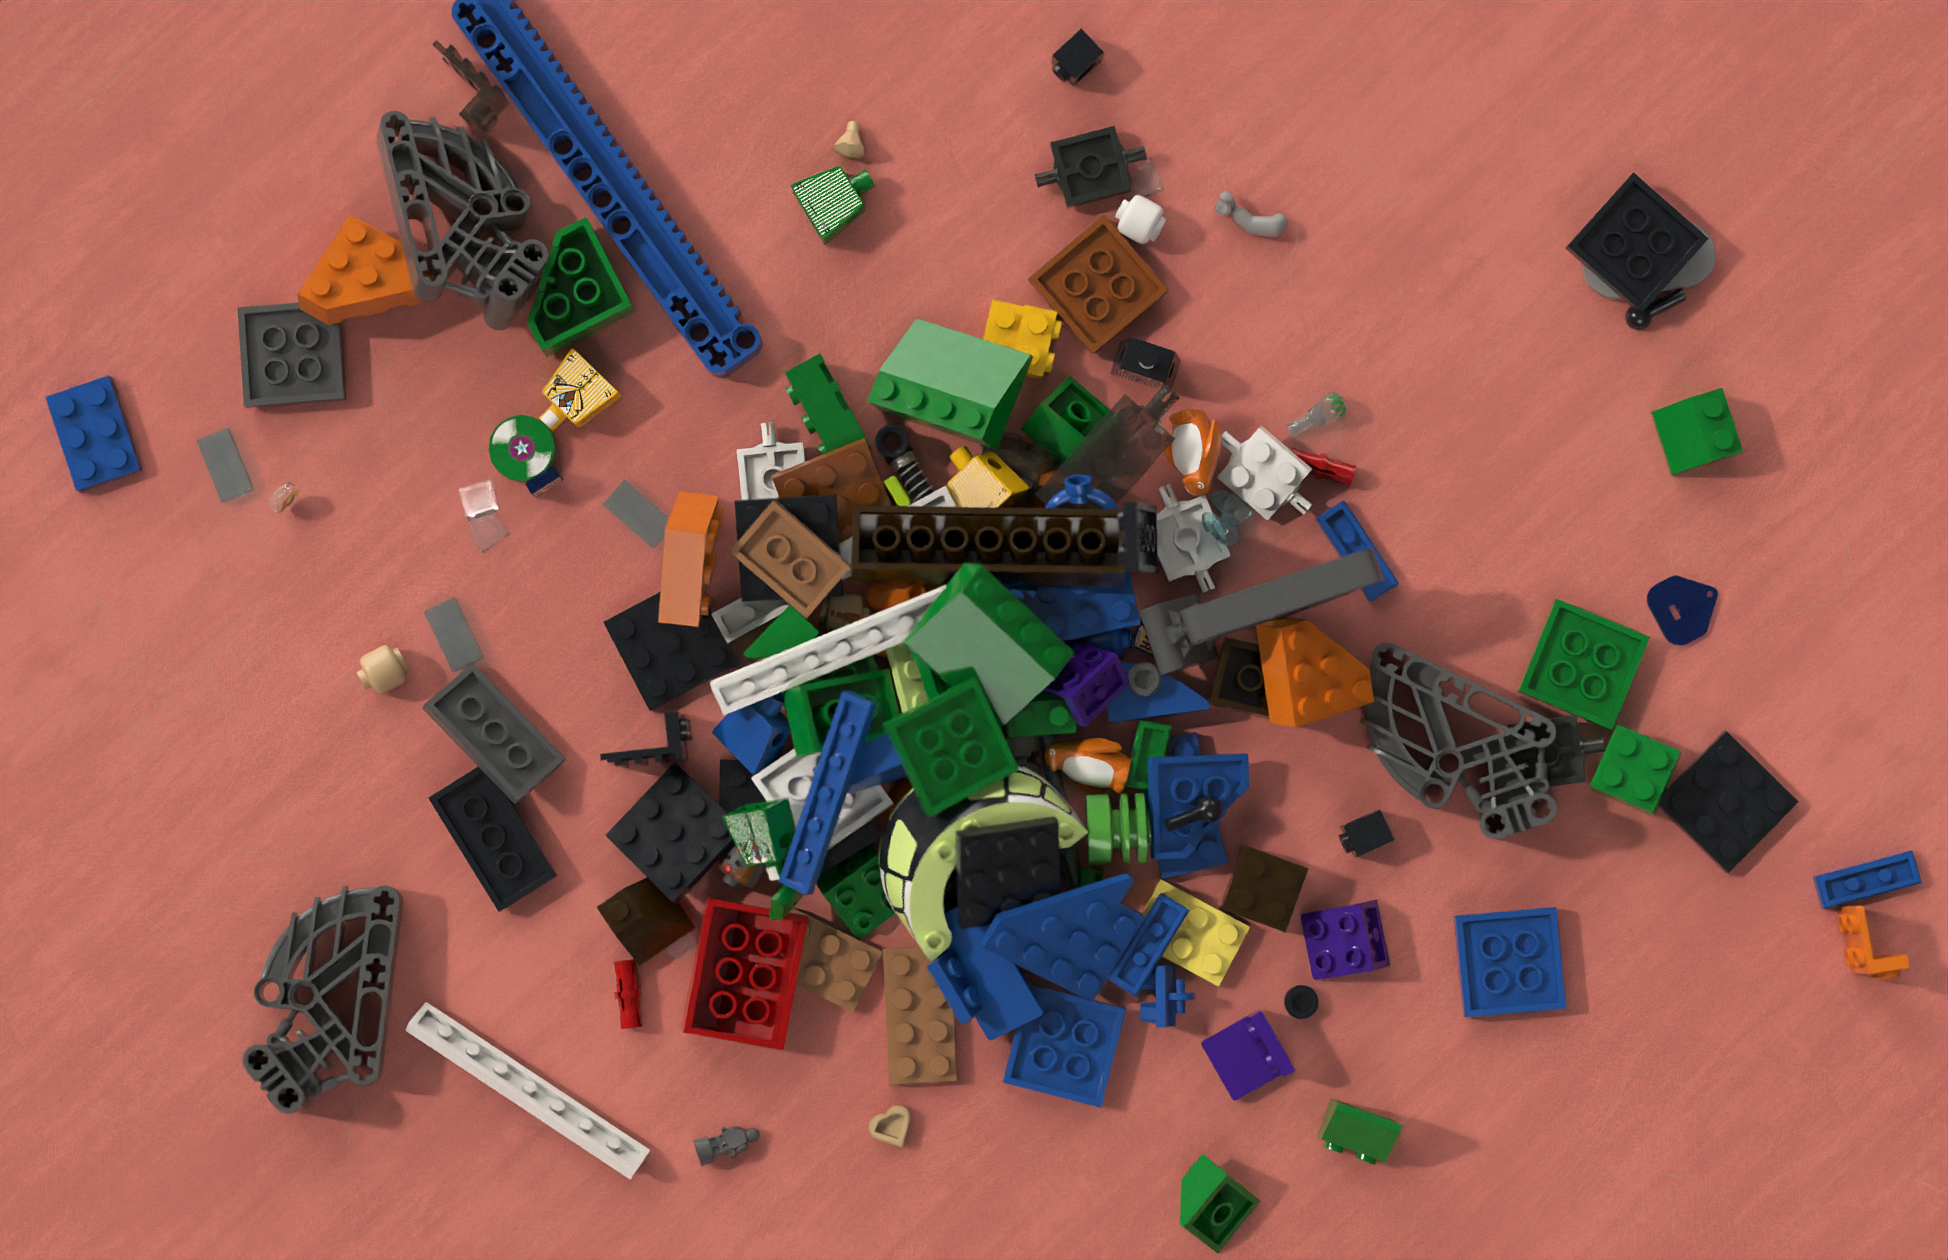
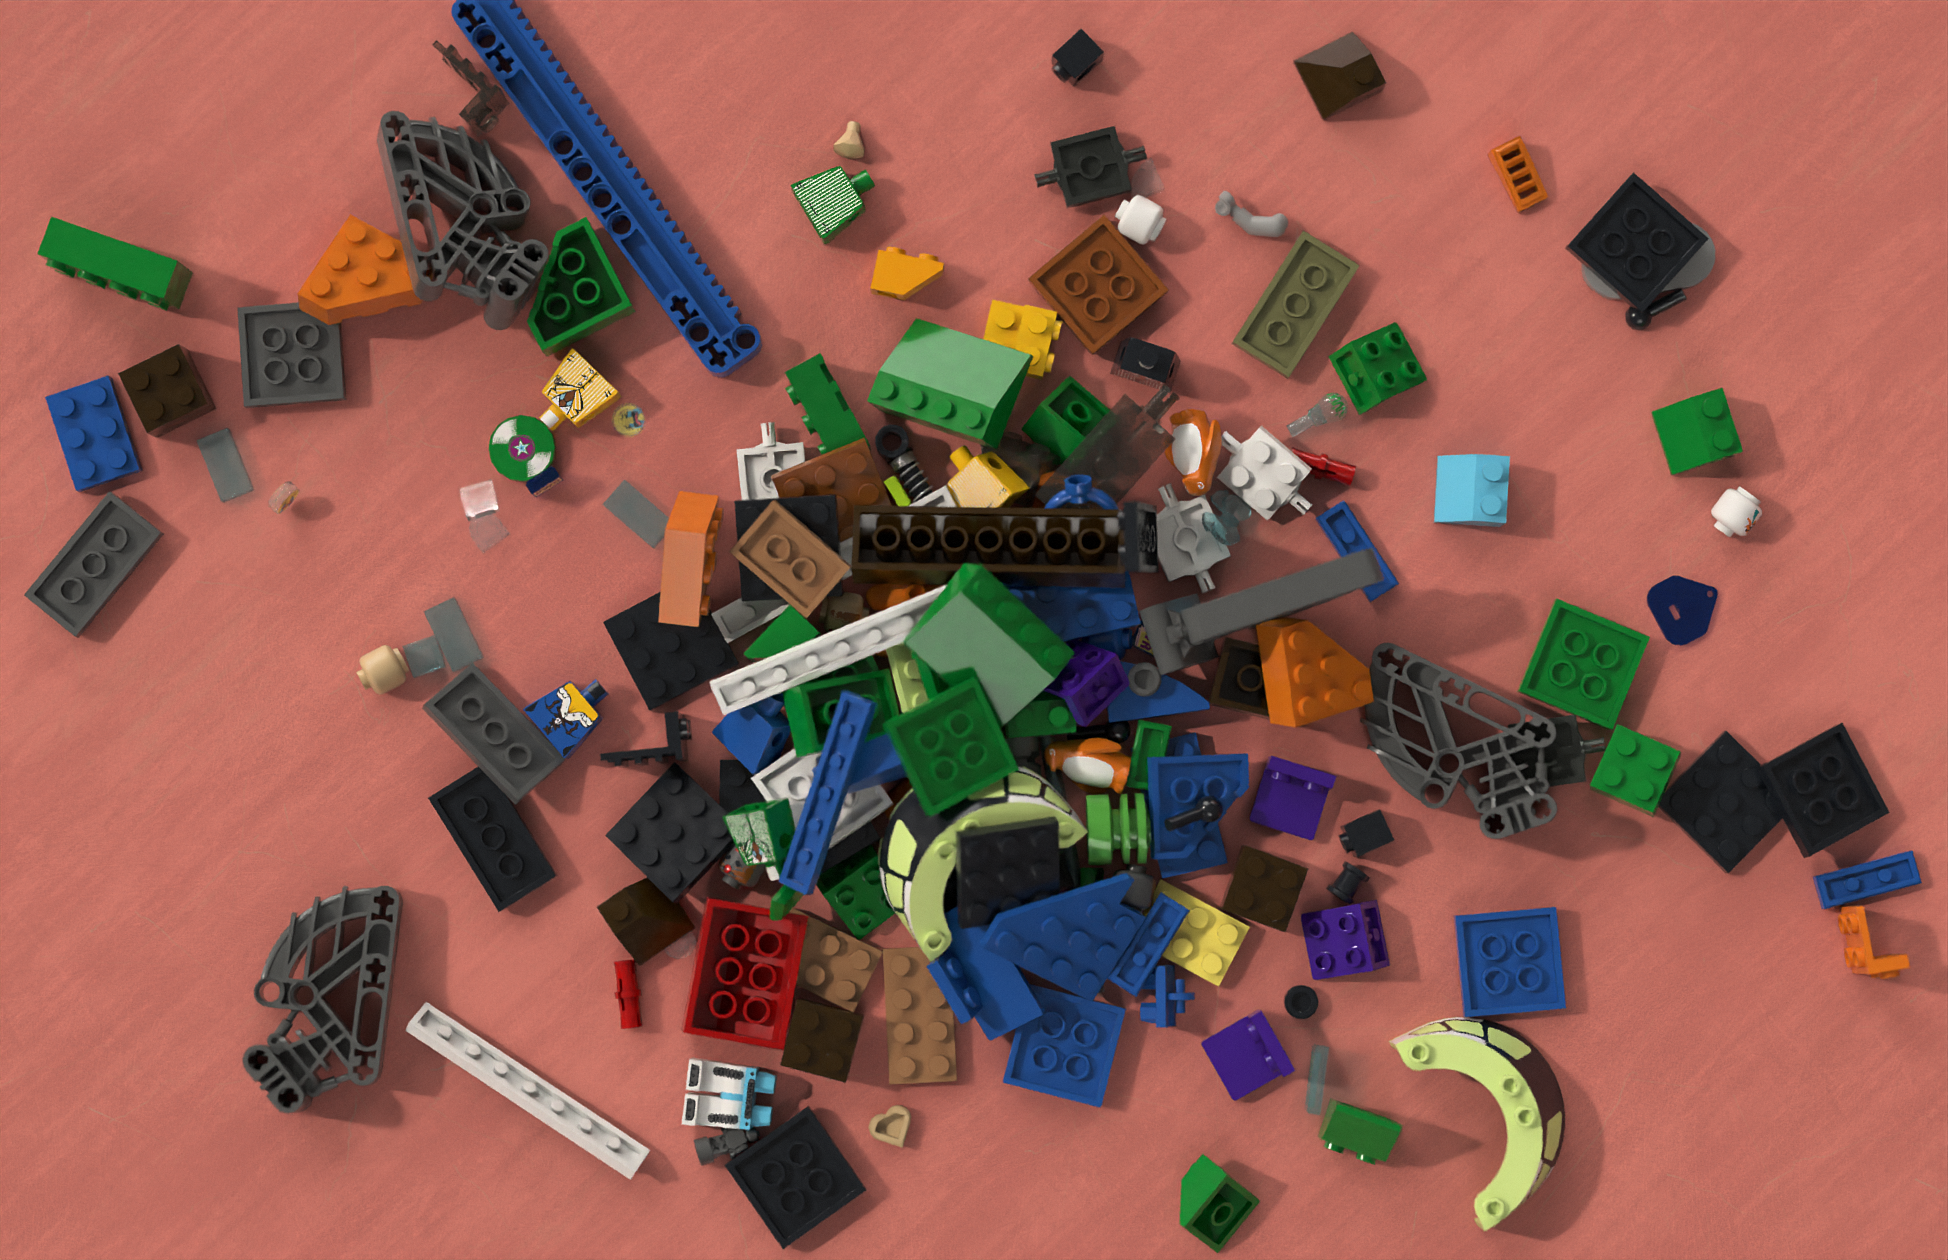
none -> dark grey plate [24,491,164,638]
none -> green brick [37,216,193,311]
none -> dark brown brick [118,344,216,438]
none -> clear light blue tile [403,635,447,678]
none -> torso [523,679,609,759]
none -> clear tile [612,403,646,437]
none -> hips [682,1057,777,1130]
none -> black plate [725,1106,867,1249]
none -> dark brown brick [780,998,864,1083]
none -> light orange slope [870,247,944,301]
none -> black bar [1067,720,1131,744]
none -> dark grey head [1113,864,1156,913]
none -> olive plate [1232,230,1359,379]
none -> dark purple bracket [1249,756,1336,840]
none -> dark brown slope [1293,32,1386,120]
none -> clear light blue tile [1304,1044,1329,1115]
none -> black bush [1326,861,1370,905]
none -> green bracket [1328,322,1427,415]
none -> yellowish green windscreen [1389,1017,1565,1231]
none -> medium azure slope [1434,454,1510,527]
none -> orange slope [1488,136,1548,213]
none -> white head [1711,486,1762,537]
none -> black plate [1756,723,1890,858]

